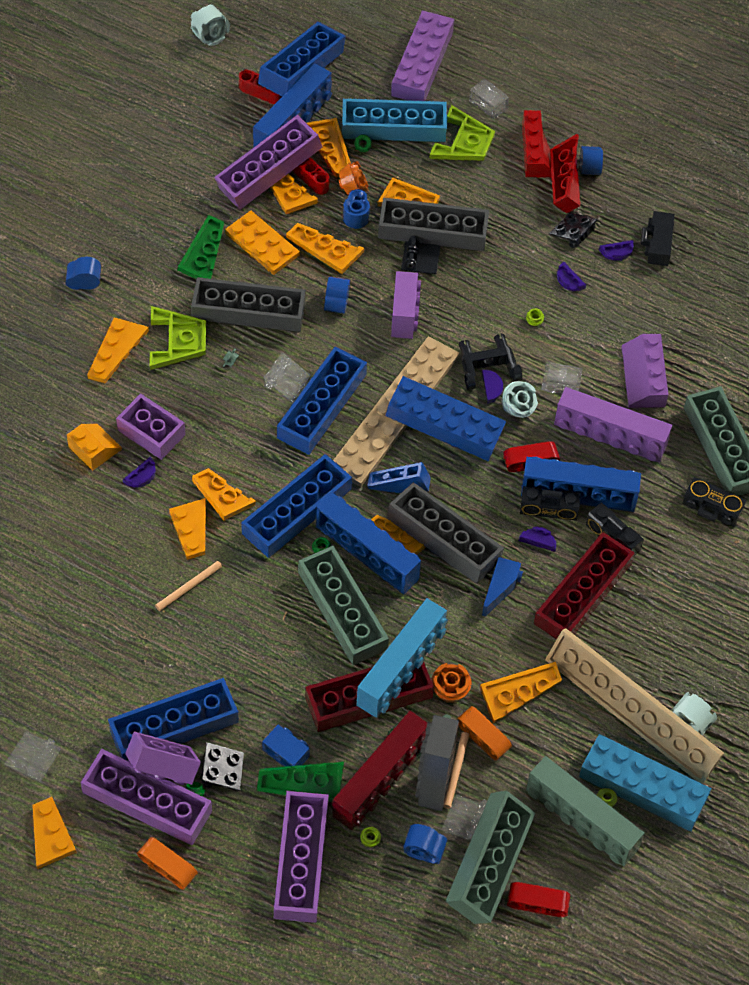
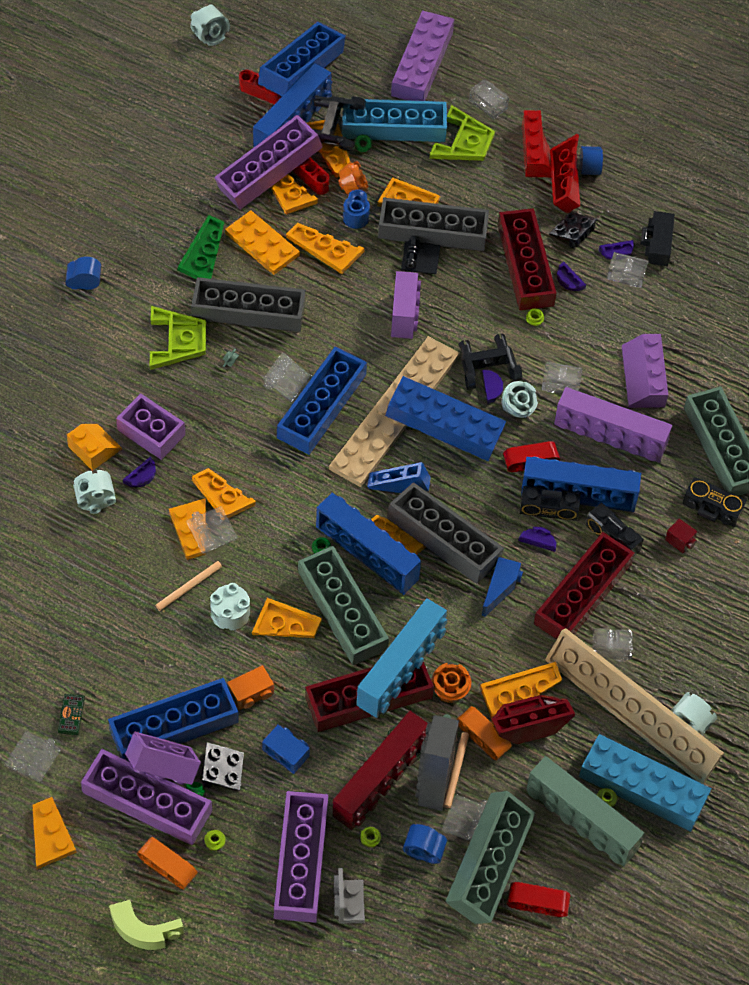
light orange wing [87,317,149,383] -> none
blue brick [241,454,352,558] -> none
green wing [257,762,344,802] -> none
blue piece [324,276,350,314] -> none
none -> tile [58,694,85,735]
none -> light aqua brick [73,470,116,514]
none -> yellowish green arch [109,900,184,950]
none -> clear hinge [186,506,238,554]
none -> lime plate [204,830,226,851]
none -> light aqua brick [210,583,250,630]
none -> orange brick [227,665,274,711]
none -> light orange wing [252,598,322,638]
none -> black connector [313,95,366,151]
none -> light grey bracket [334,868,365,924]
none -> dark red wedge [491,695,575,745]
none -> dark red brick [497,208,557,311]
none -> clear brick [592,628,633,662]
none -> clear brick [607,252,649,288]
none -> dark red brick [665,518,698,553]

